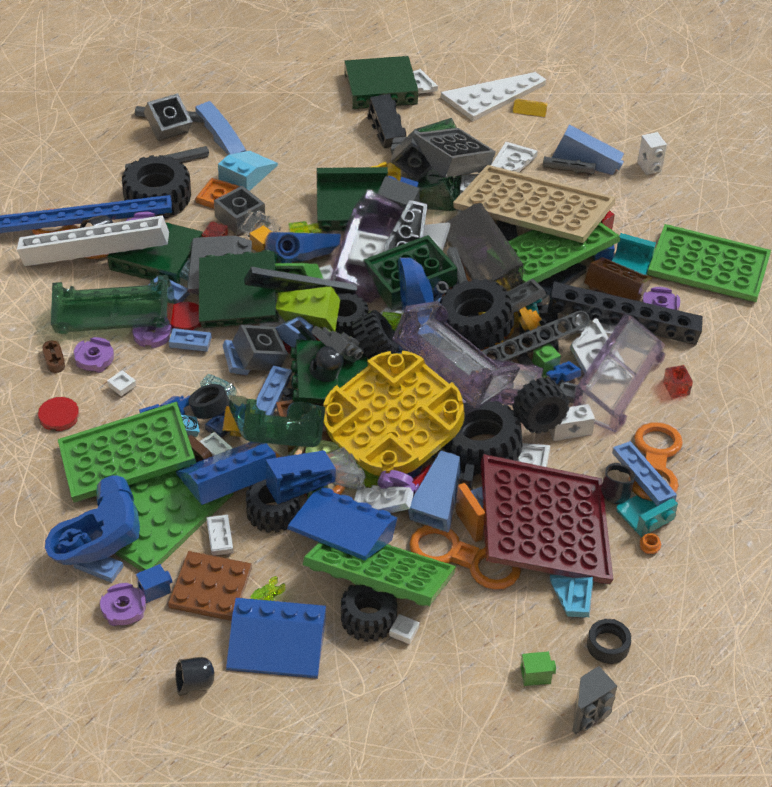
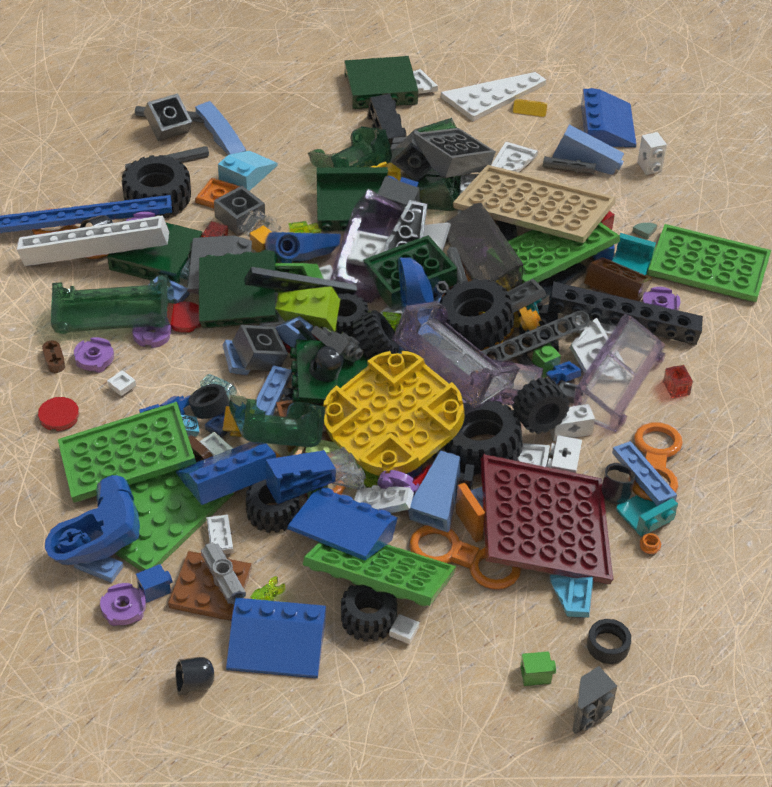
medium blue plate [169,328,212,352] -> none
none -> light grey piece [201,542,246,605]
none -> clear green windscreen [308,126,392,168]
none -> white brick [547,435,582,473]
none -> blue slope [581,88,637,147]
none -> sand green tile [632,223,657,239]

